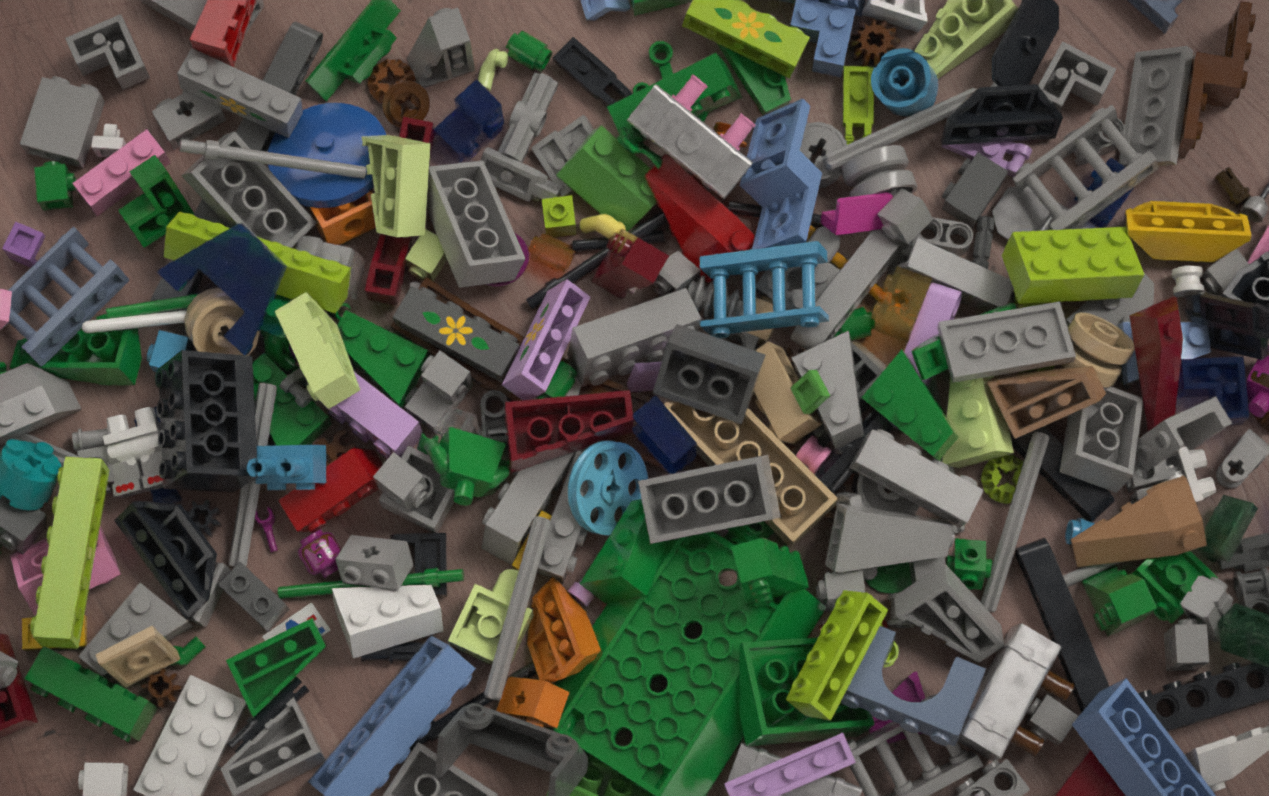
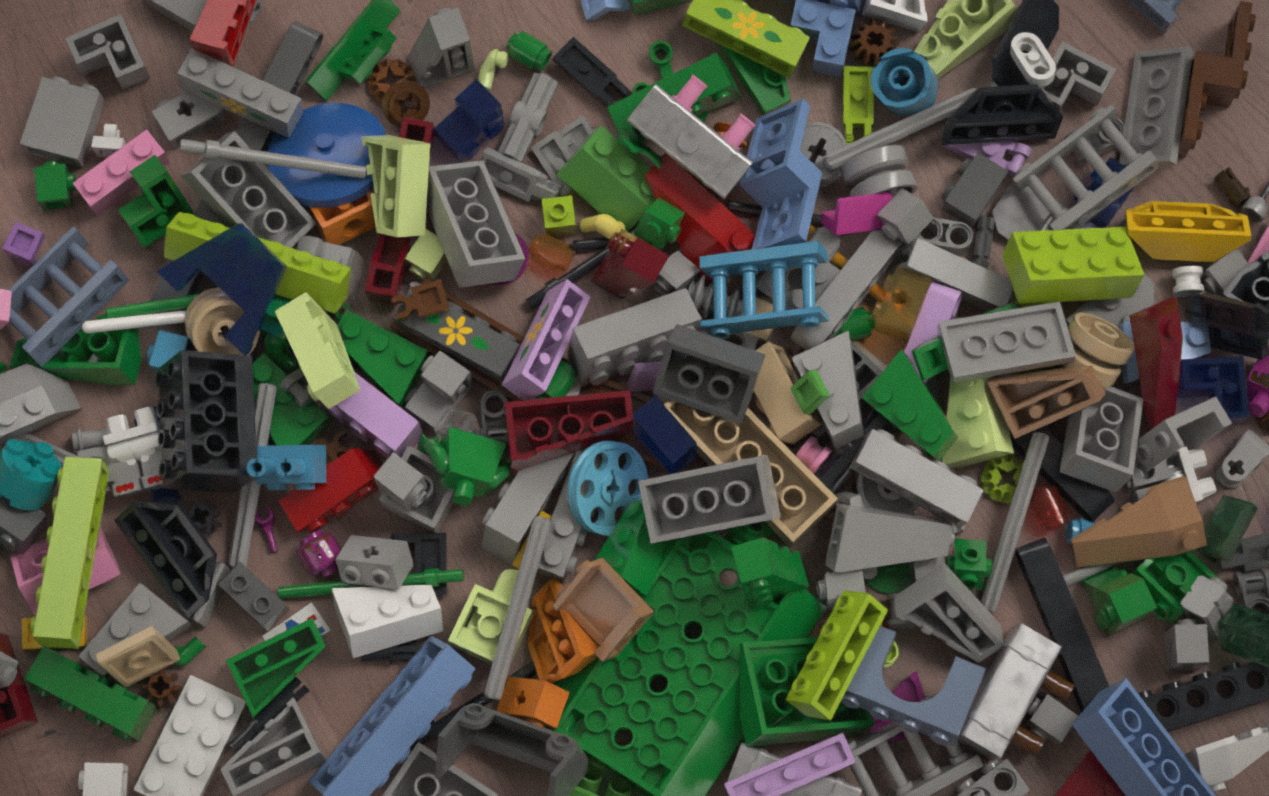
none -> reddish brown plate [391,279,450,321]
none -> medium nougat panel [552,558,654,662]
none -> green brick [634,198,685,250]
none -> white plate [1010,32,1056,87]
none -> clear red brick [1030,483,1070,532]

